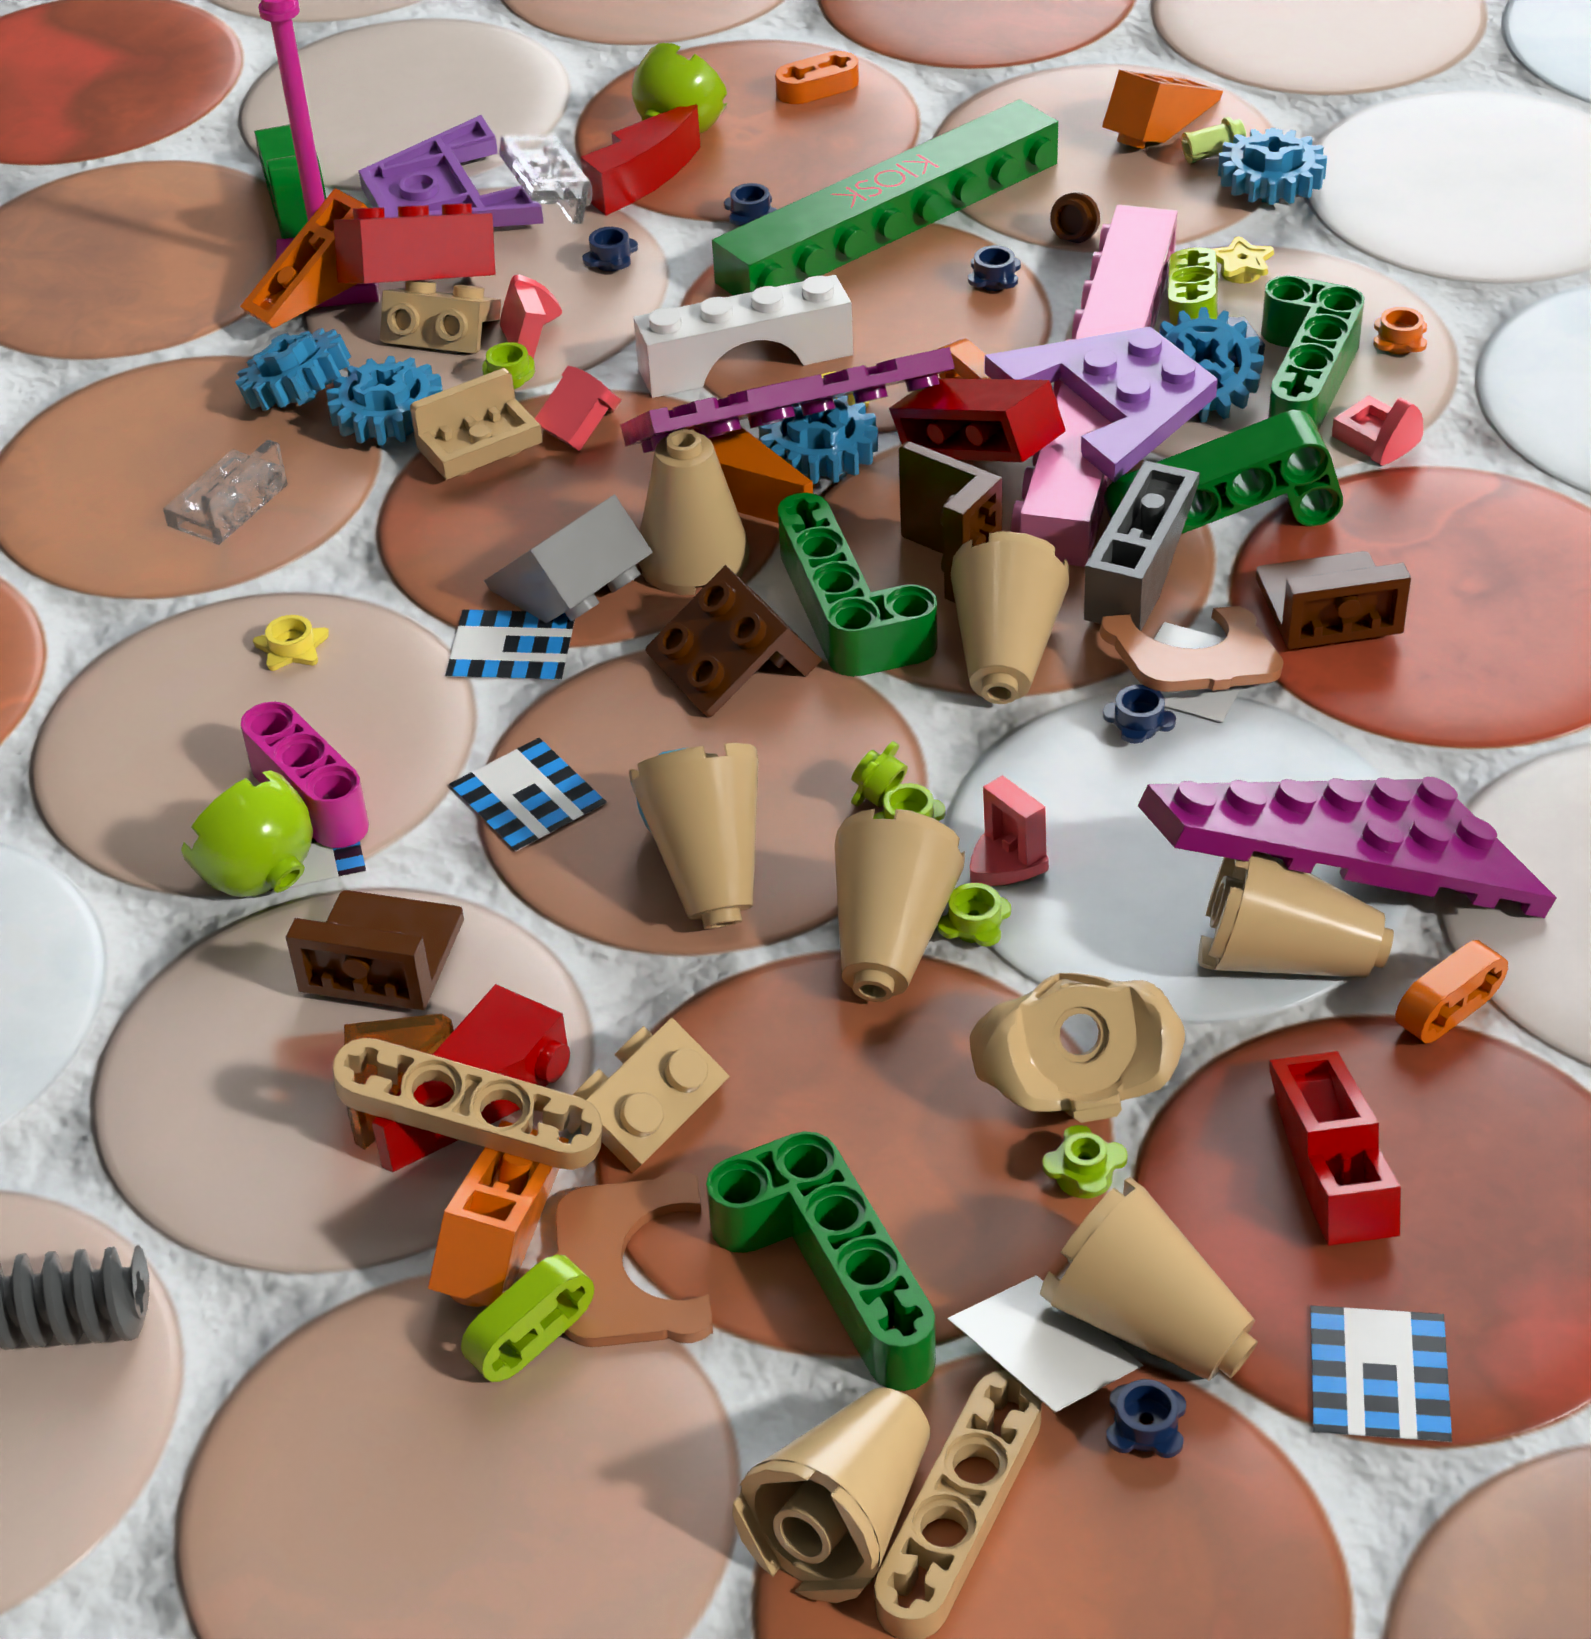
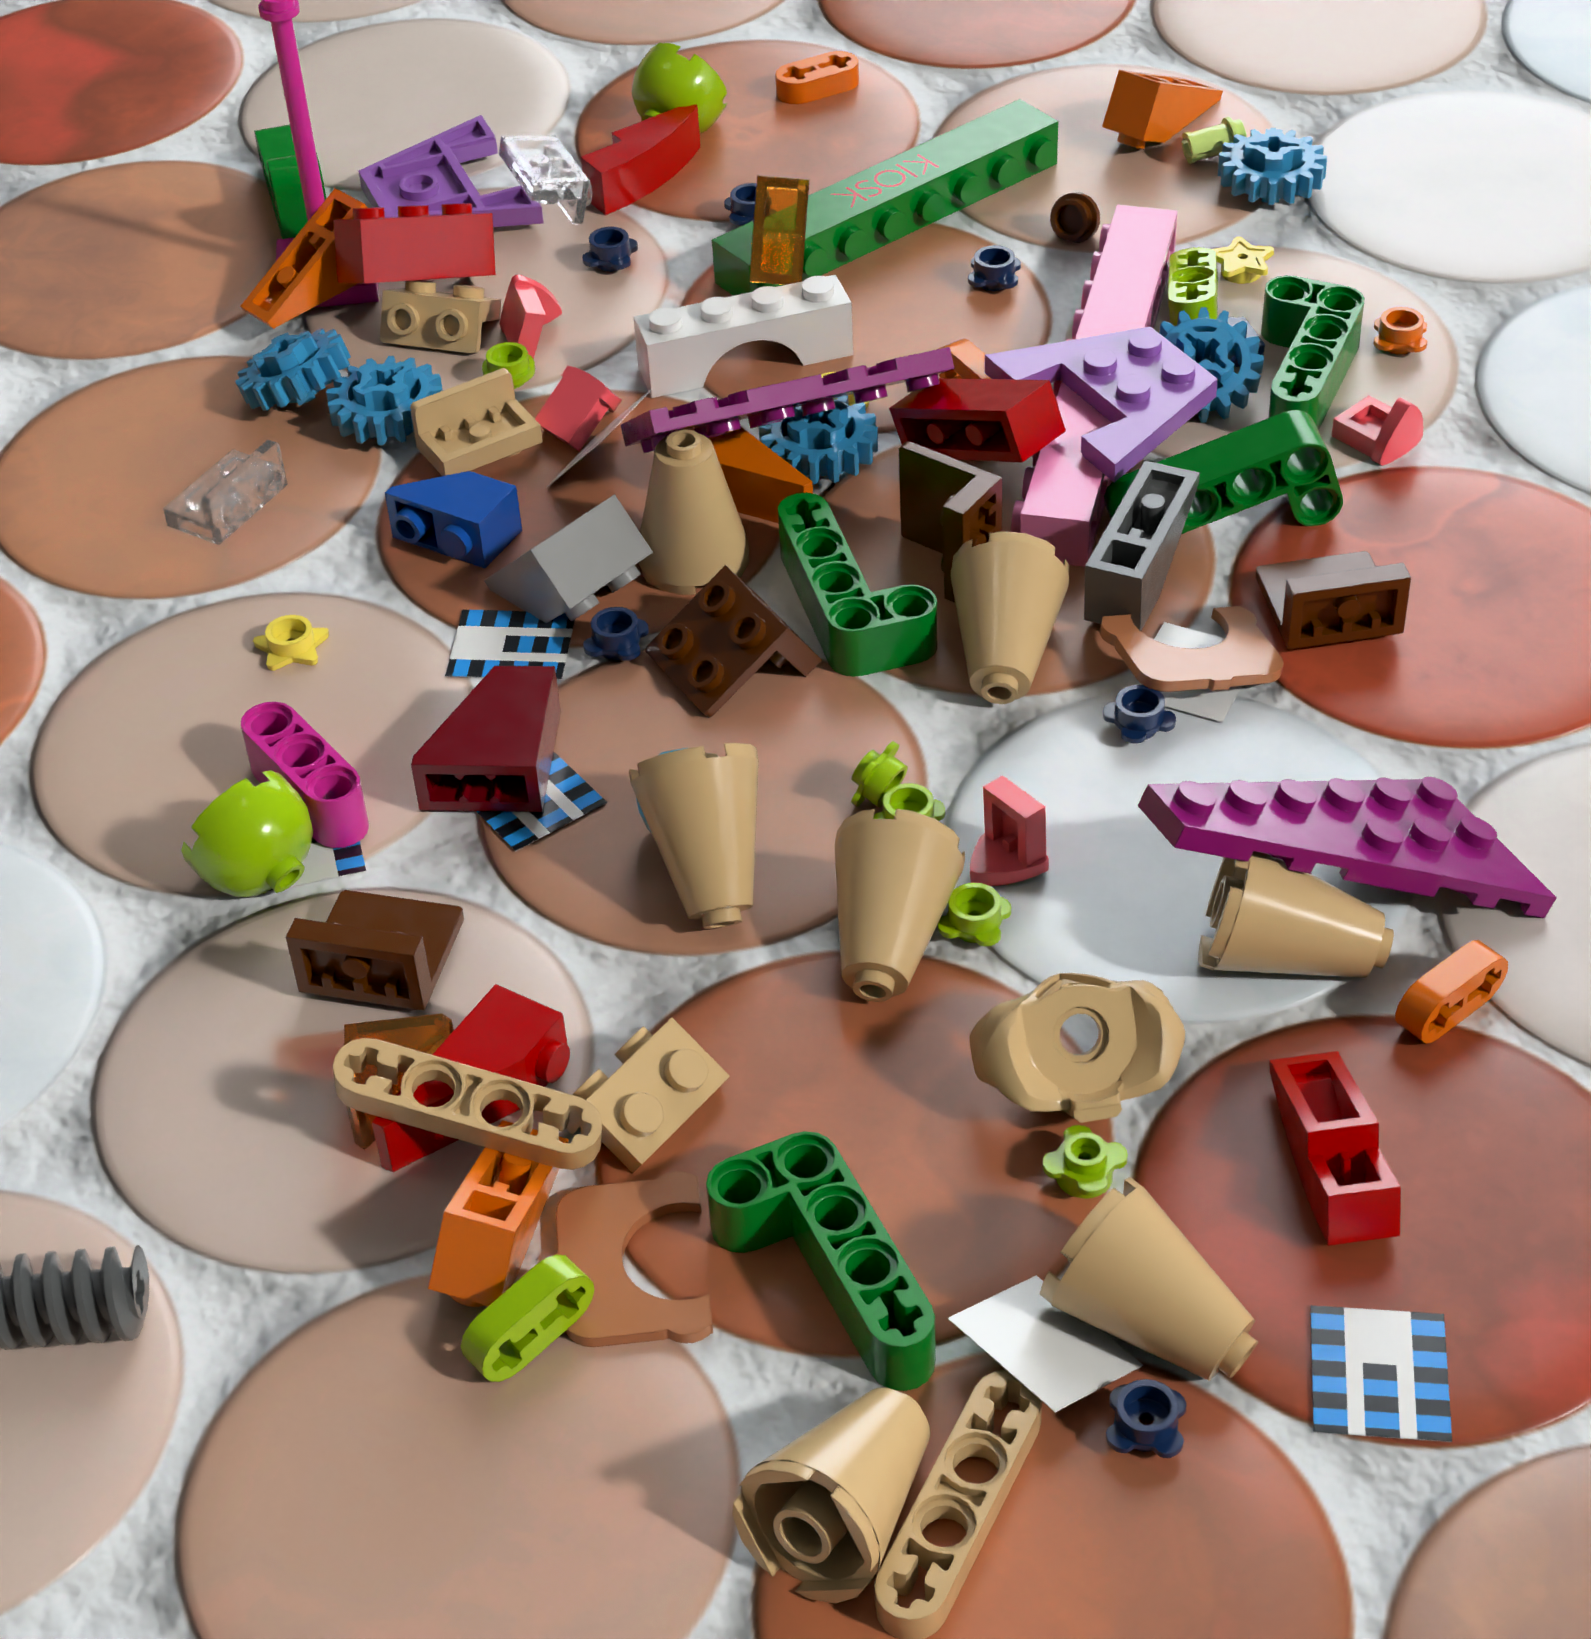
none -> blue slope [385,471,522,568]
none -> dark red slope [411,666,561,812]
none -> white sticker [546,388,653,488]
none -> dark blue plate [583,607,649,661]
none -> clear orange slope [749,176,809,285]

